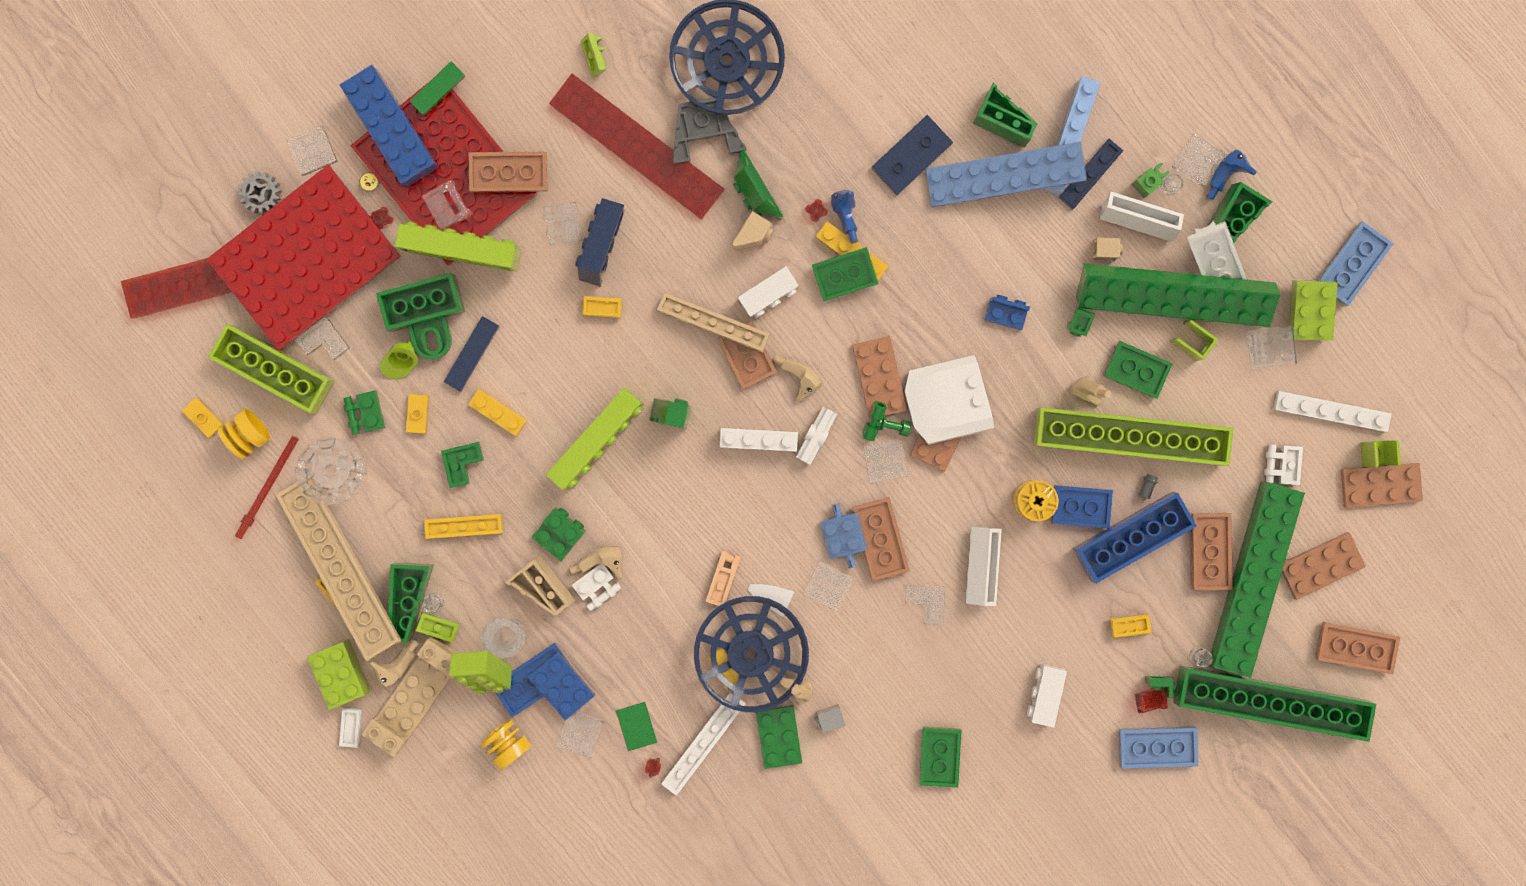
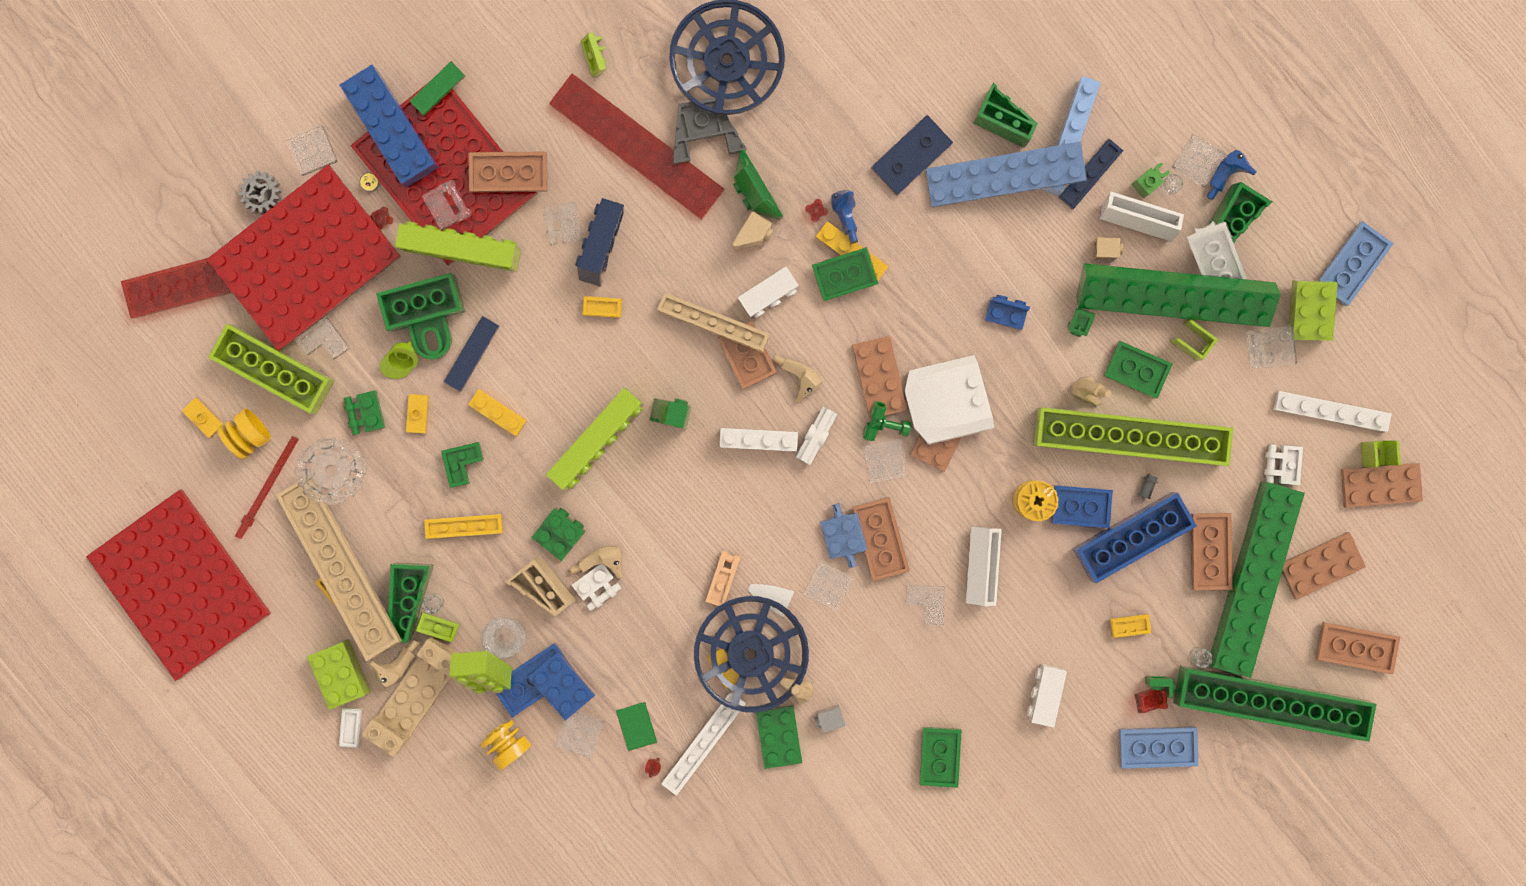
none -> red plate [86,489,271,681]

